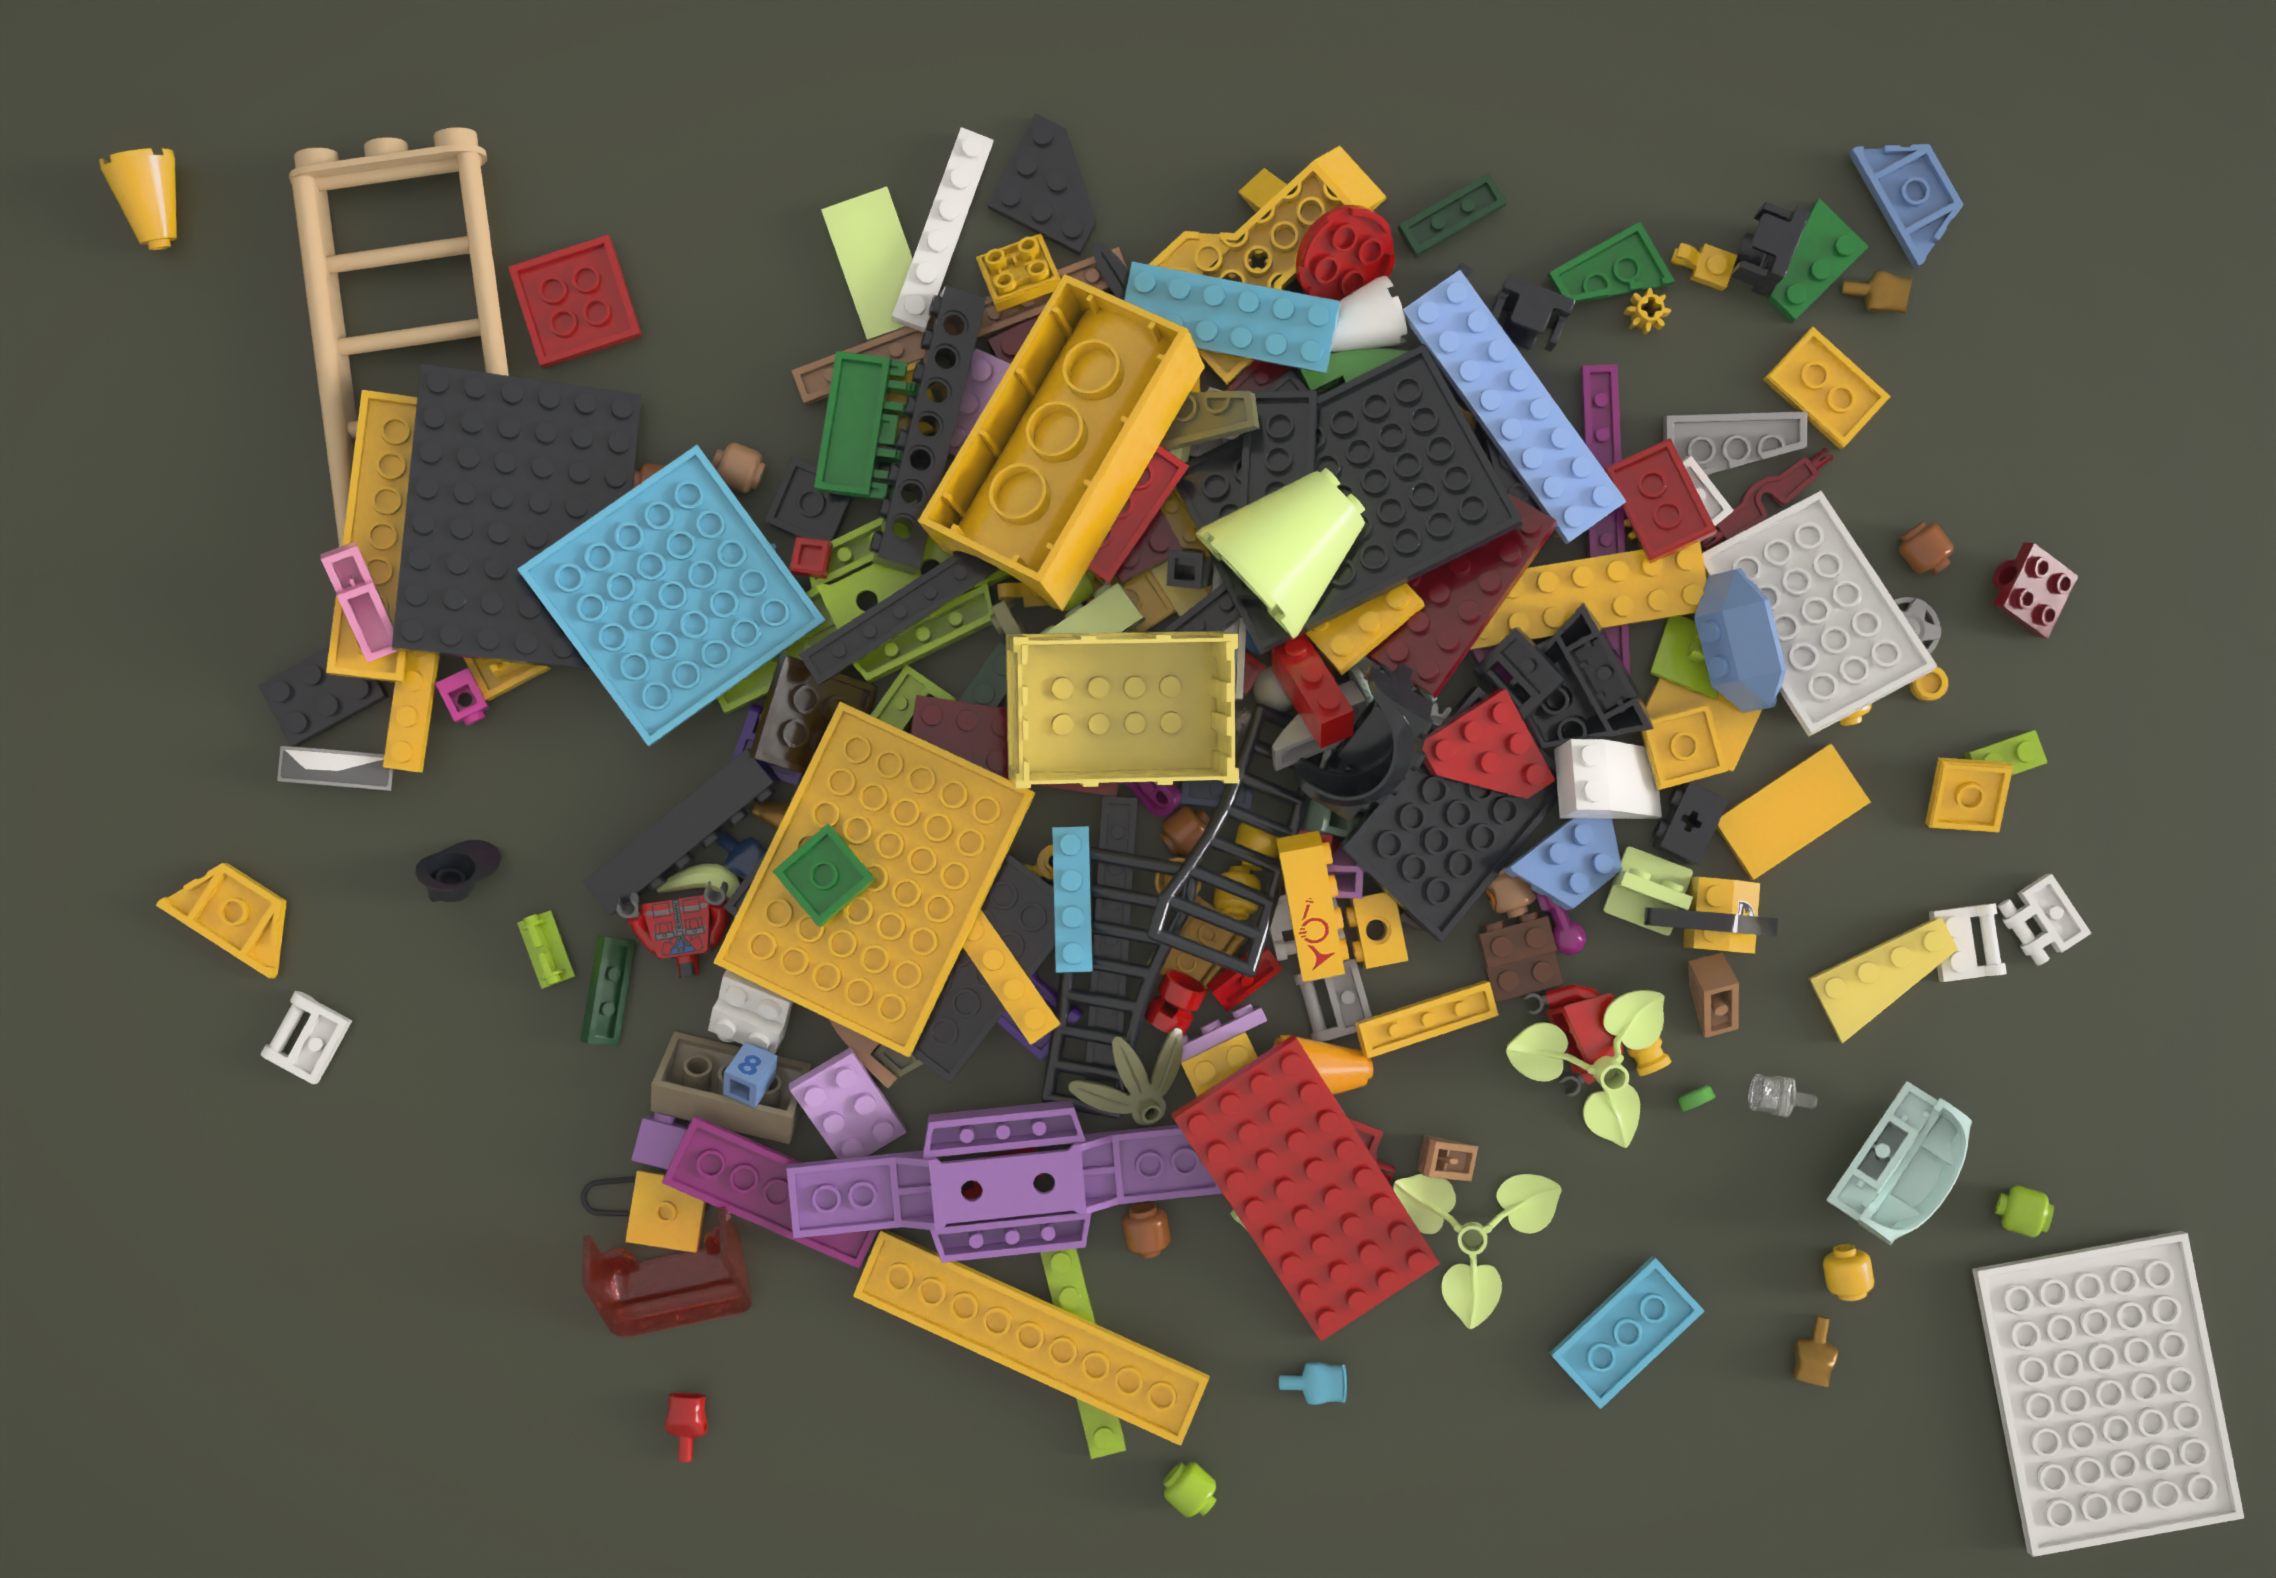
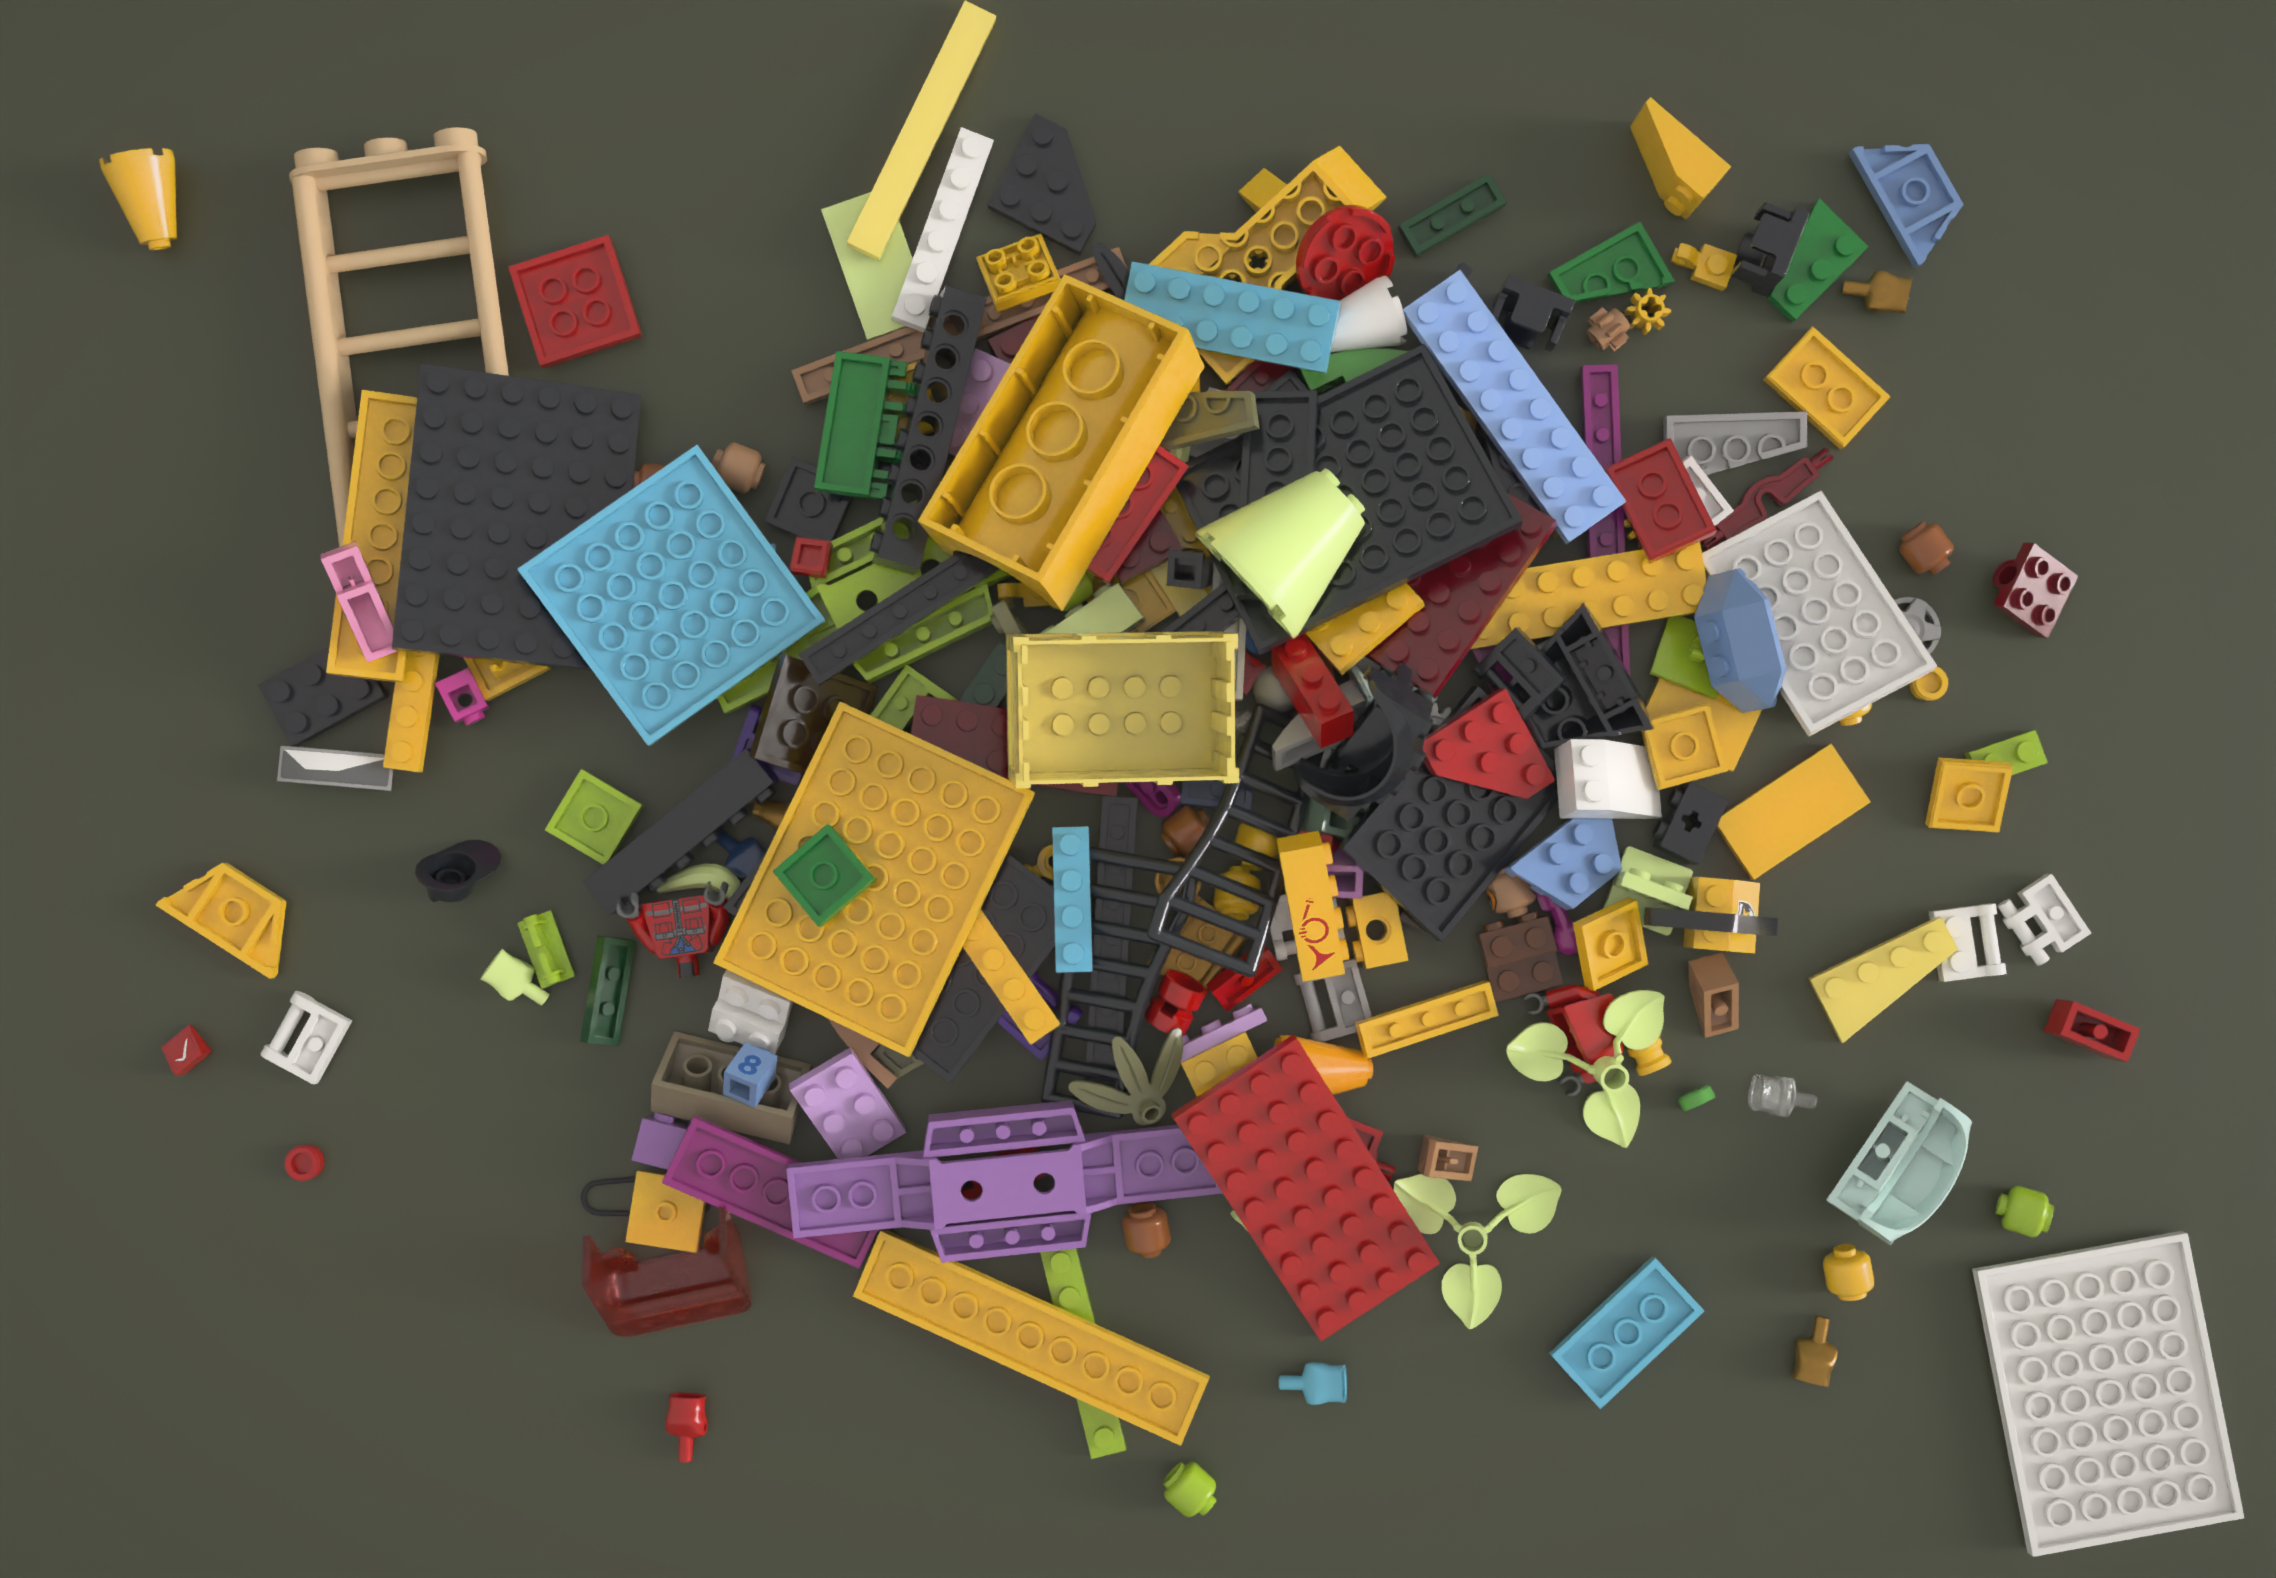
none -> red slope [161,1024,213,1076]
none -> red tile [284,1144,324,1181]
none -> yellowish green piece [480,949,550,1006]
none -> lime plate [545,769,645,865]
none -> light yellow tile [847,1,996,261]
none -> yellow plate [1573,897,1649,991]
none -> medium nougat gear [1586,307,1630,352]
none -> yellow slope [1630,97,1731,220]
none -> red brick [2043,999,2141,1062]

